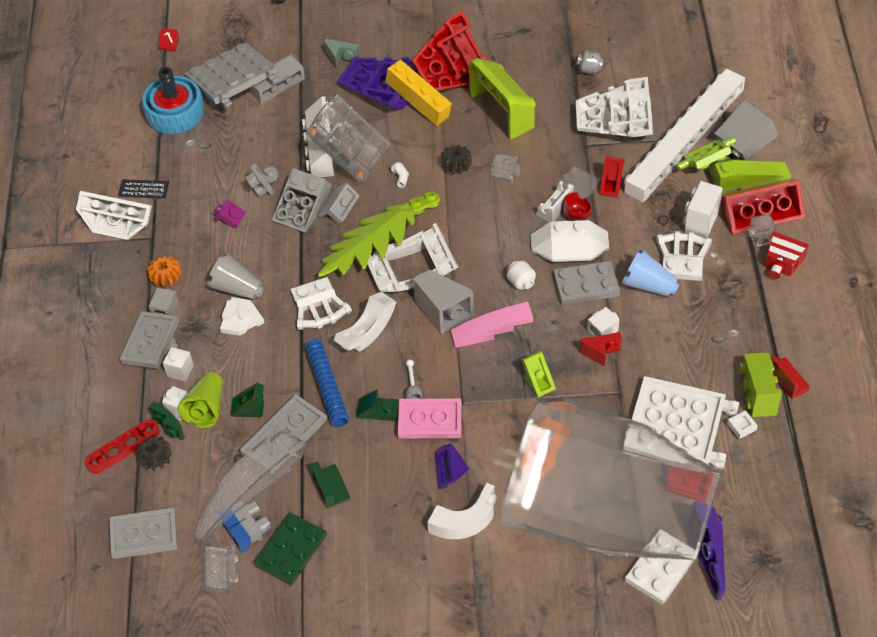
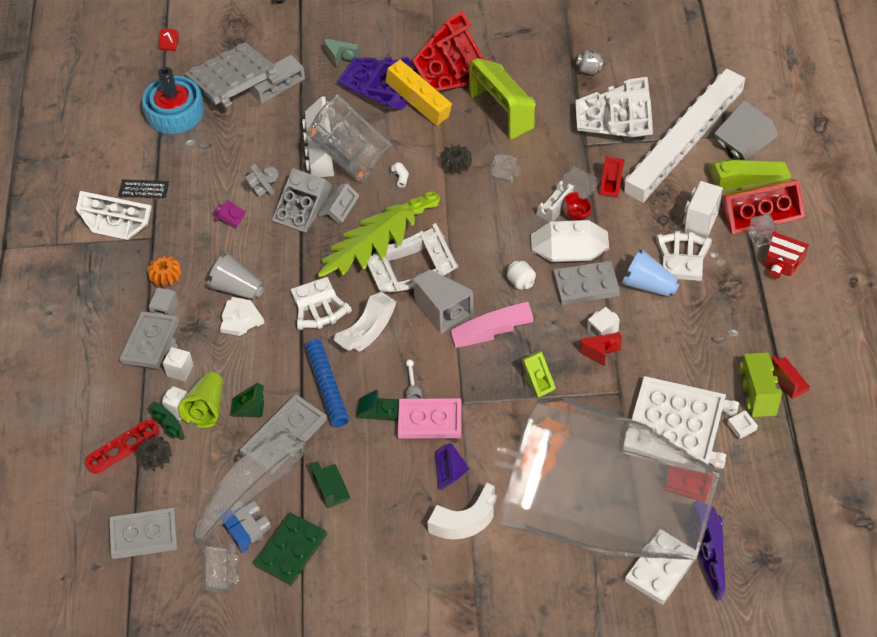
lime plate [676,136,737,171] -> none

